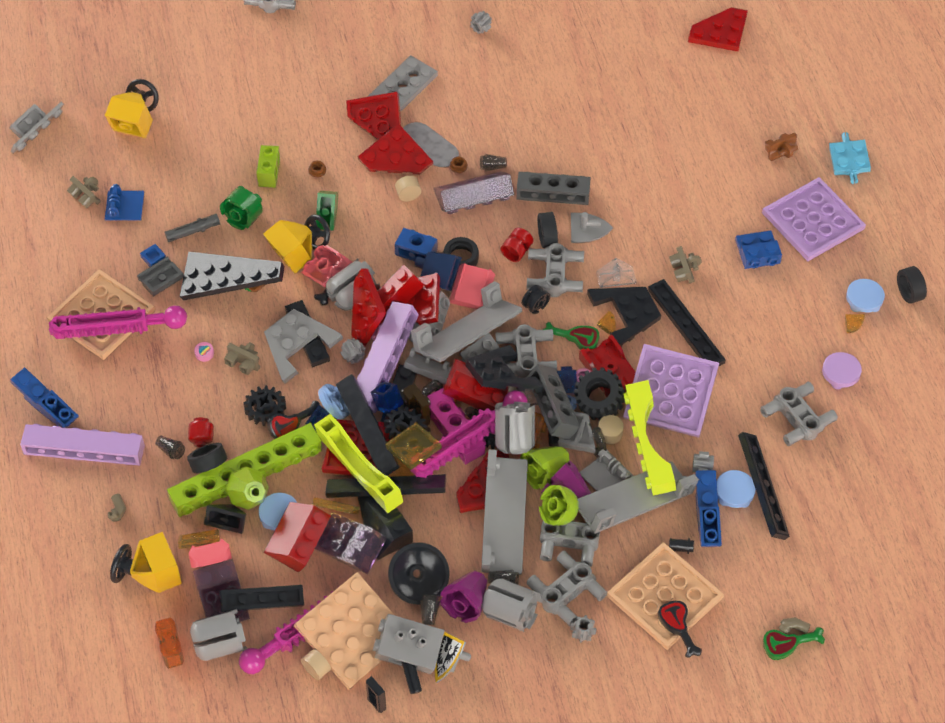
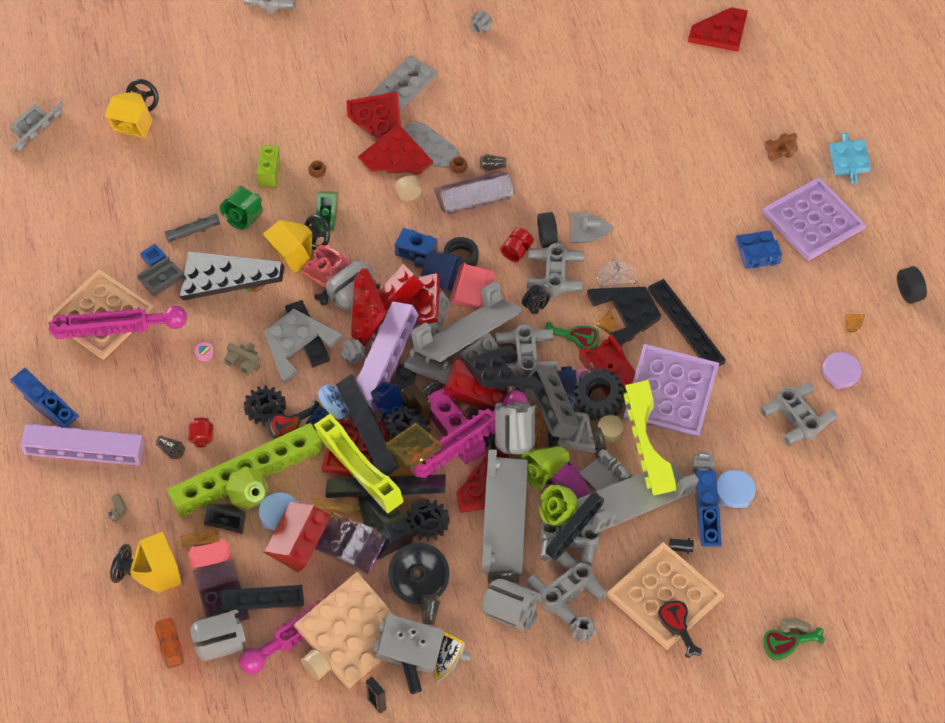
dark tan hips [67,176,101,208] -> none
blue hinge [105,184,144,220] -> none
black tyre [187,443,227,473] -> none
magenta cone [440,571,487,623] -> none
dark grey brick [516,172,591,205] -> none
dark tan hips [669,246,702,283] -> none
black tile [738,432,790,540] -> none
light blue tile [846,279,885,313] -> none
none -> black gear [406,499,450,542]
none -> black beam [545,492,604,560]

